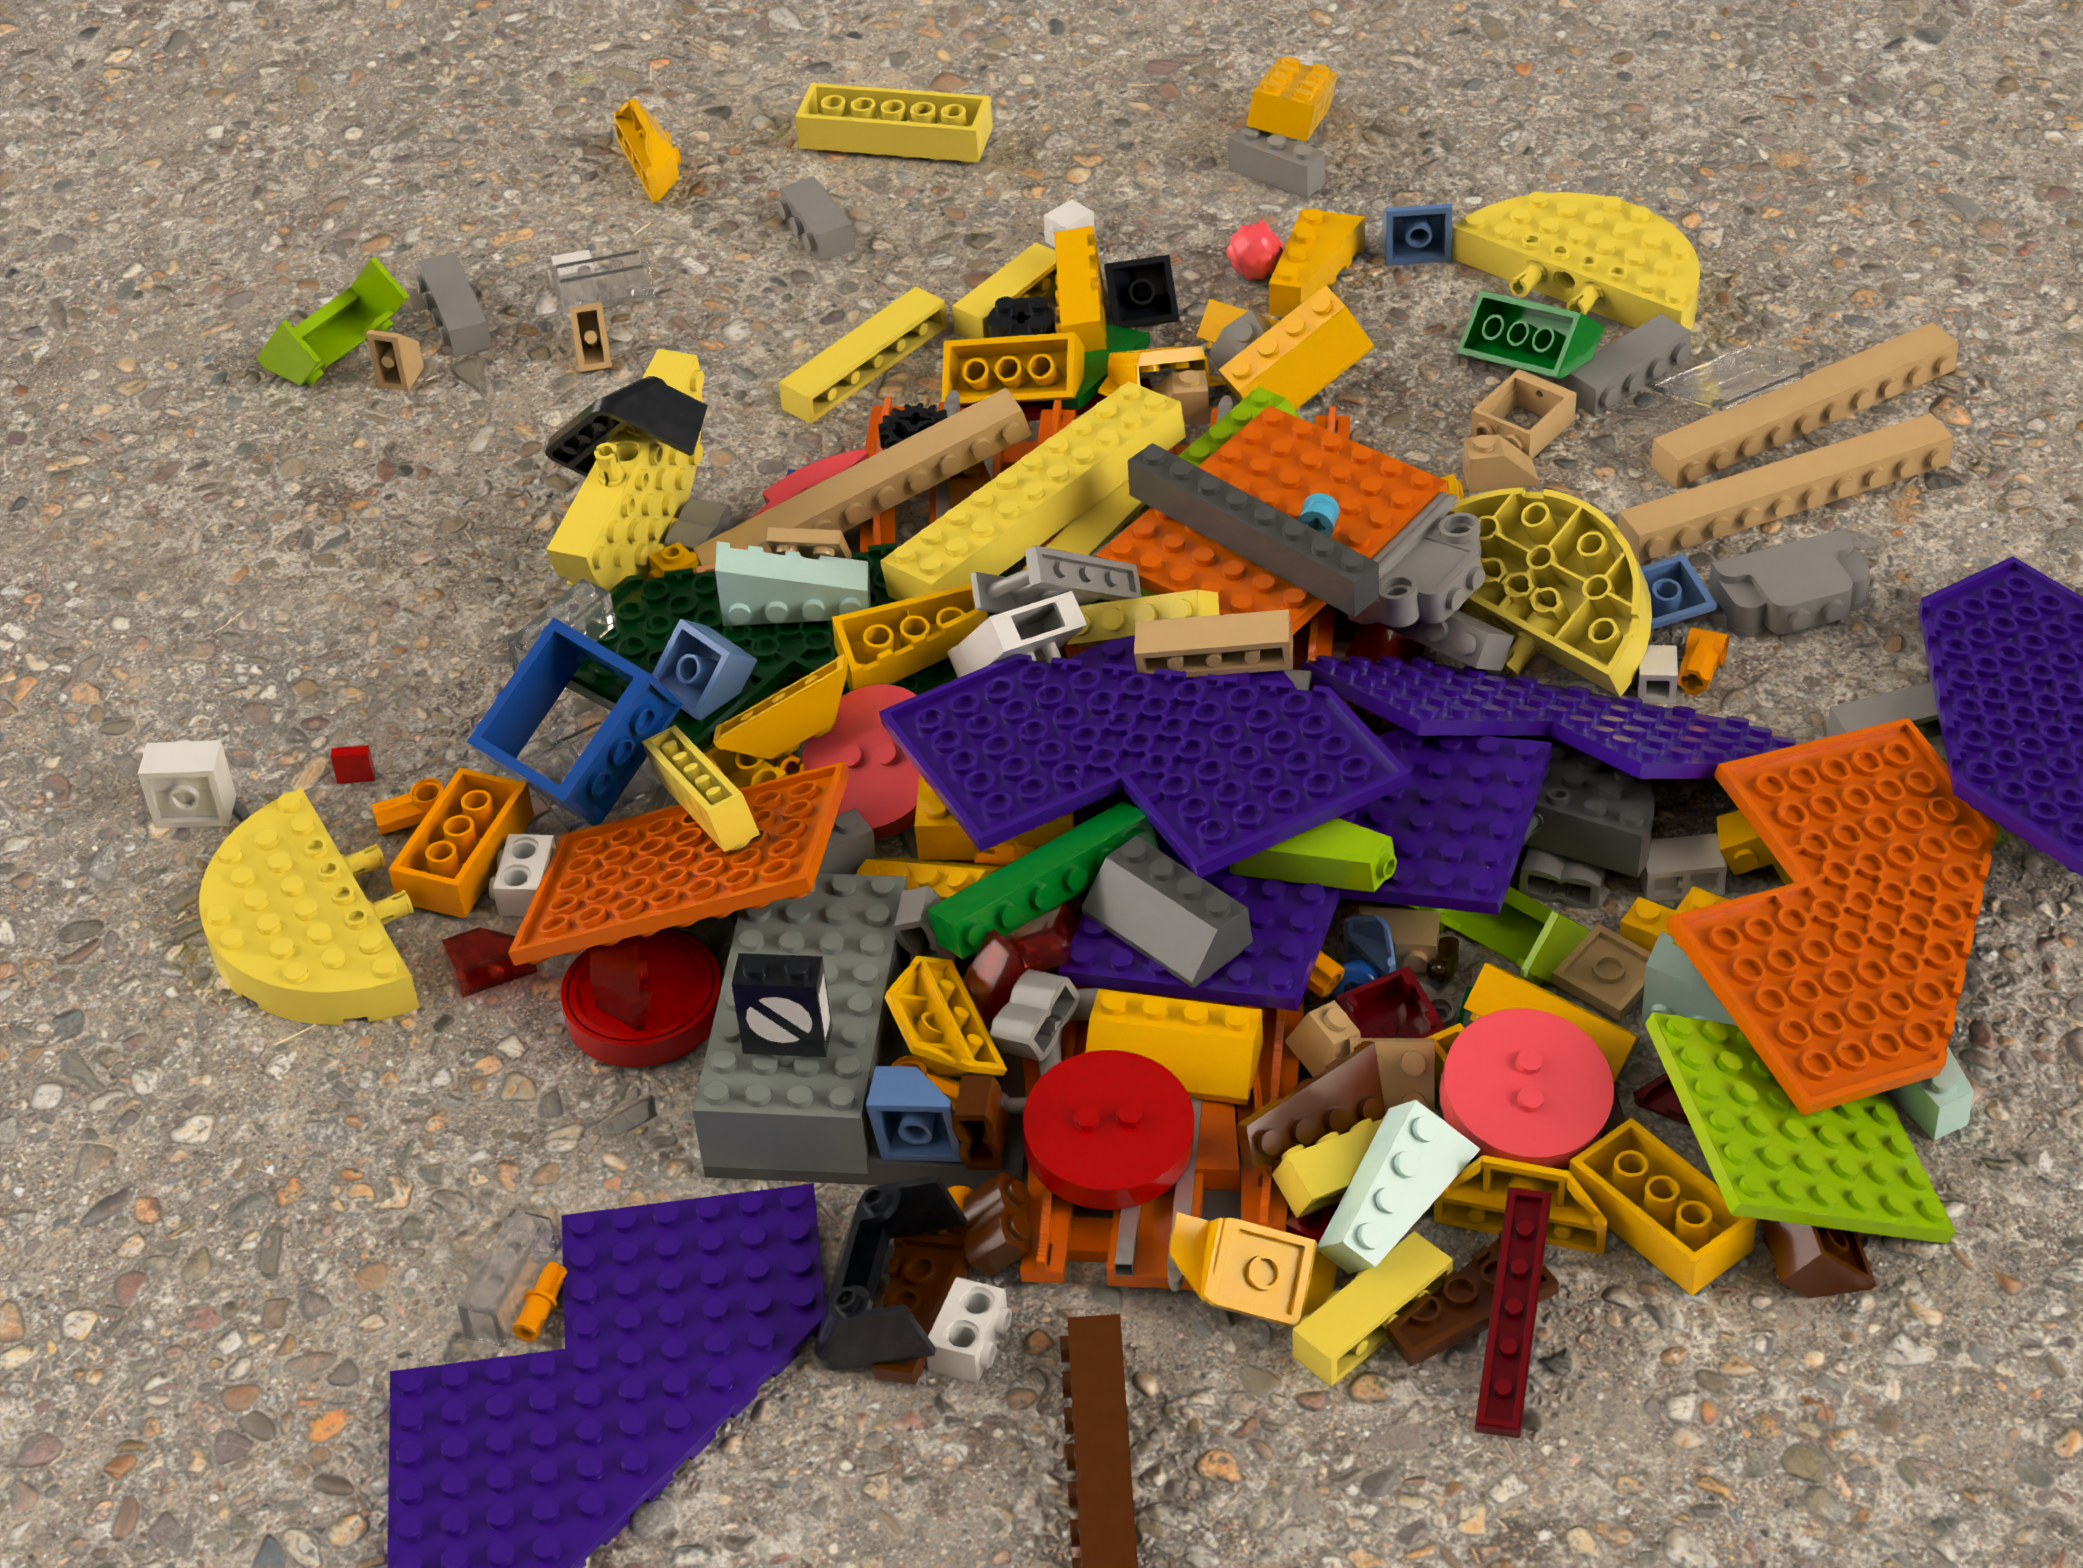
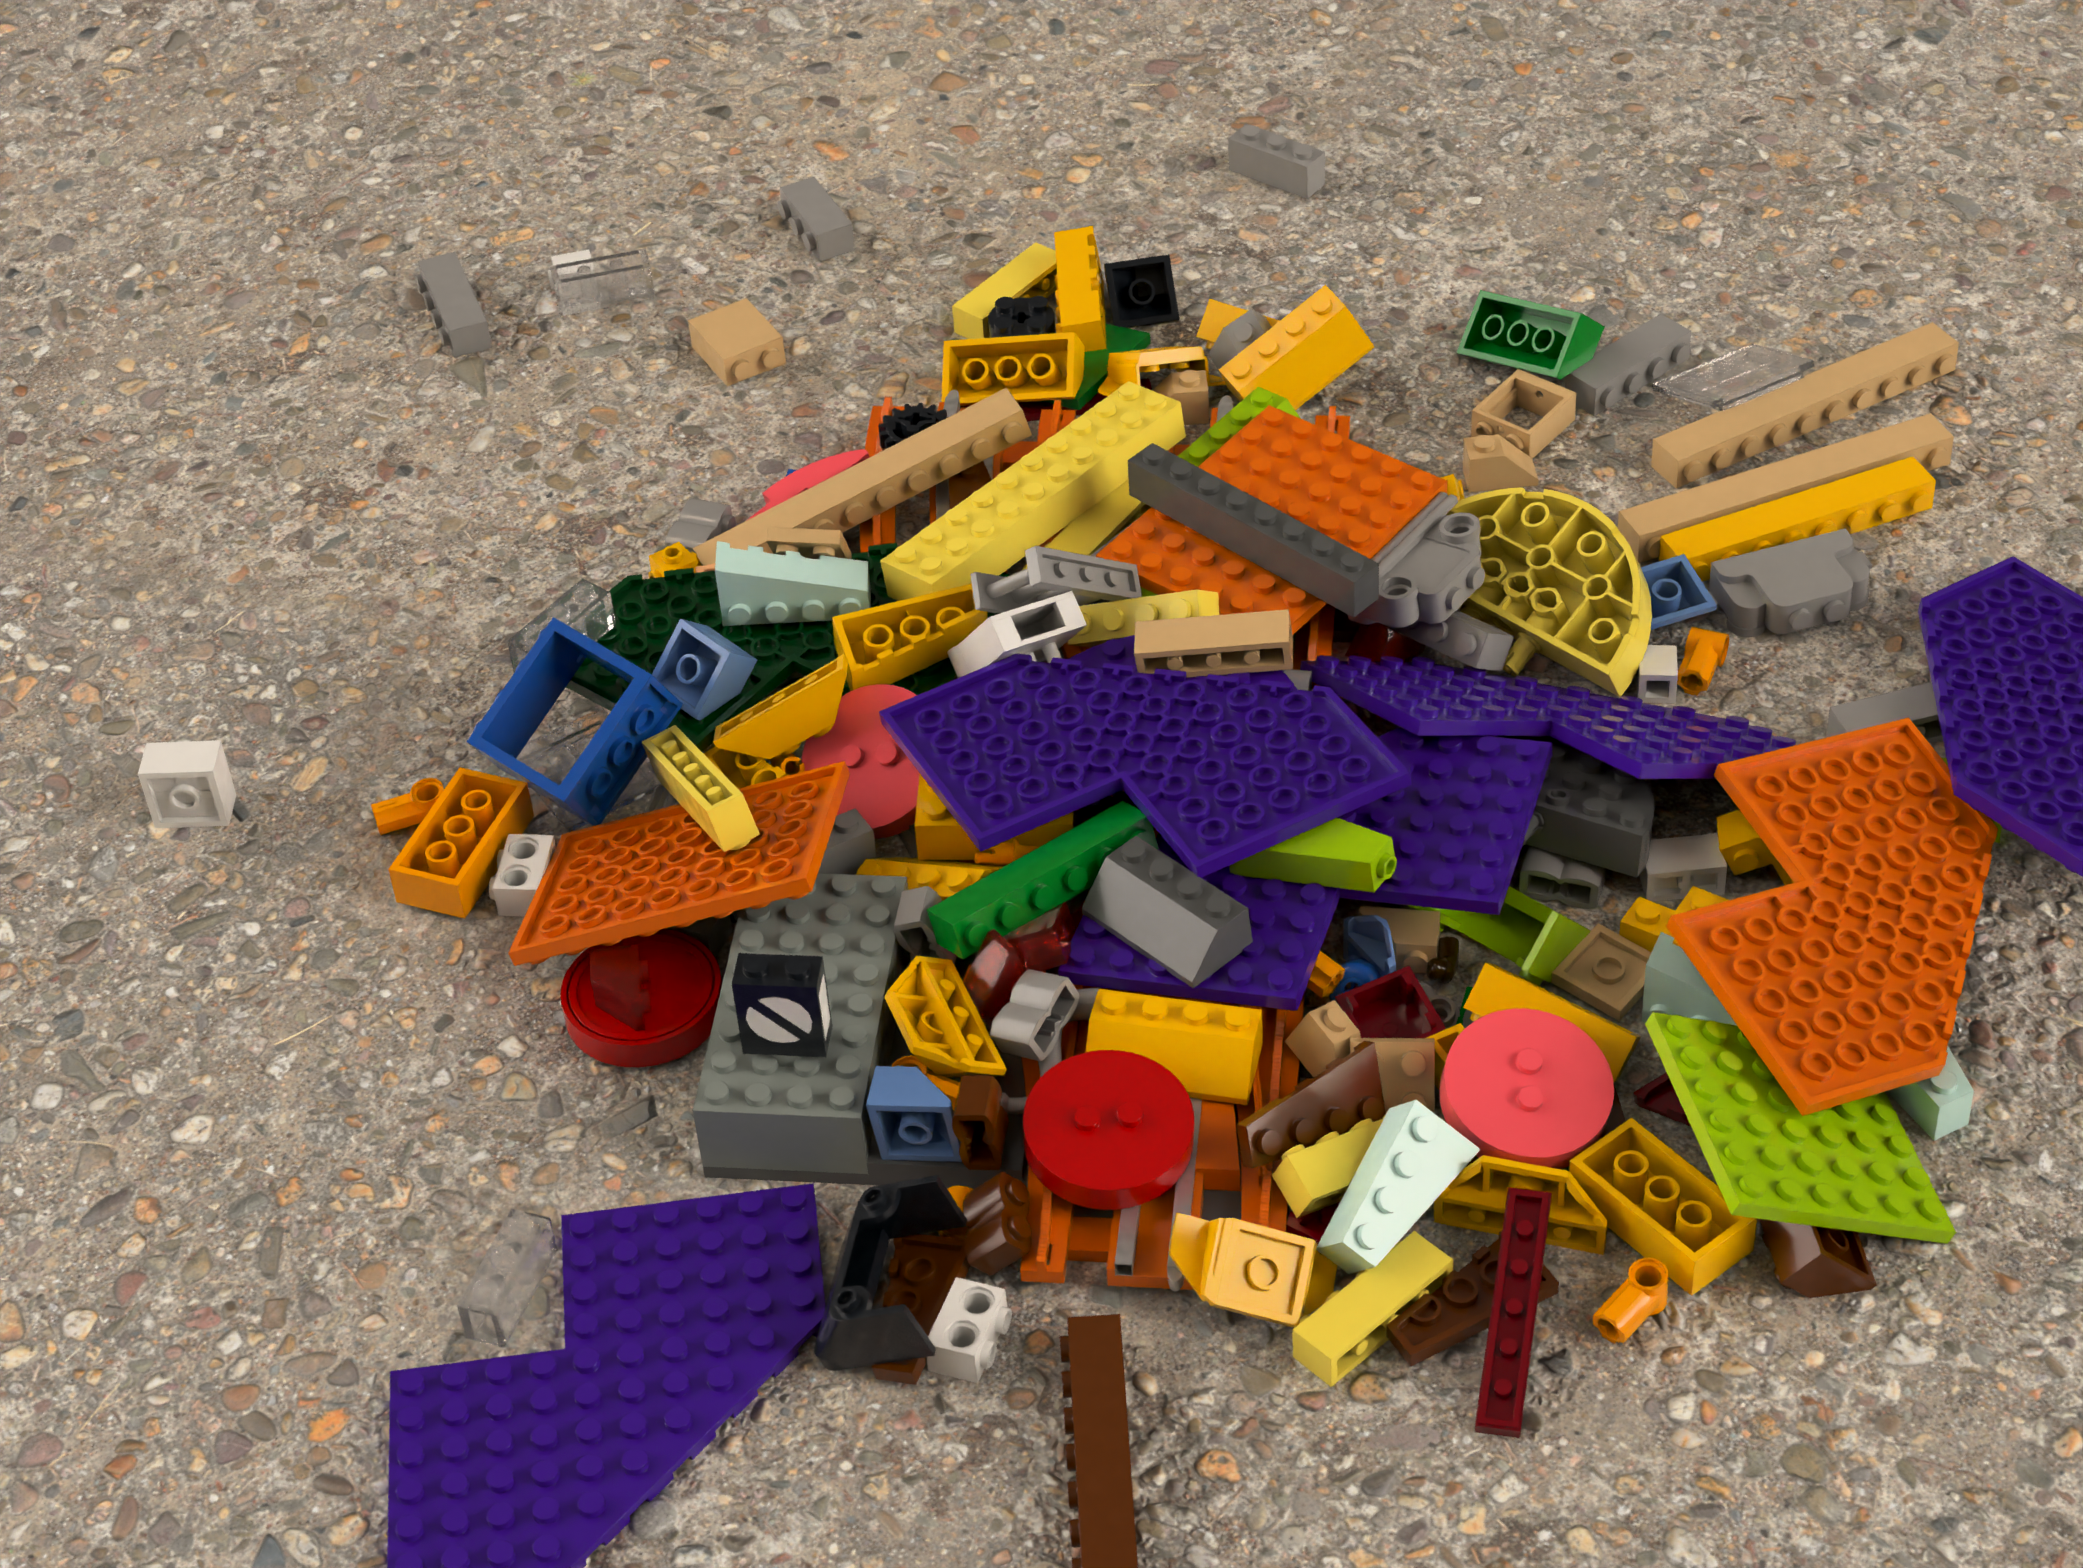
light yellow brick [199,787,420,1025] -> none
lime windscreen [256,256,410,387] -> none
red tile [330,745,376,784] -> none
tan slope [366,330,424,391] -> none
clear red slope [442,927,537,998] -> none
light orange axle [512,1261,567,1343] -> none
black windscreen [545,376,708,477] -> none
light yellow brick [546,349,704,594] -> none
tan slope [569,302,612,373] -> none
yellow wedge [613,99,681,203] -> none
light yellow brick [778,286,947,424] -> none
light yellow brick [795,83,993,163] -> none
white brick [1043,199,1095,247] -> none
coral animal [1225,220,1284,281] -> none
yellow brick [1246,56,1338,142] -> none
yellow wedge [1269,208,1365,318] -> none
medium azure wheel [1298,493,1340,537] -> none
medium blue slope [1382,204,1452,266] -> none
light yellow brick [1452,191,1700,330] -> none
none -> tan brick [688,298,786,387]
none -> light orange piece [1593,1257,1668,1344]
none -> yellow brick [1659,456,1936,582]

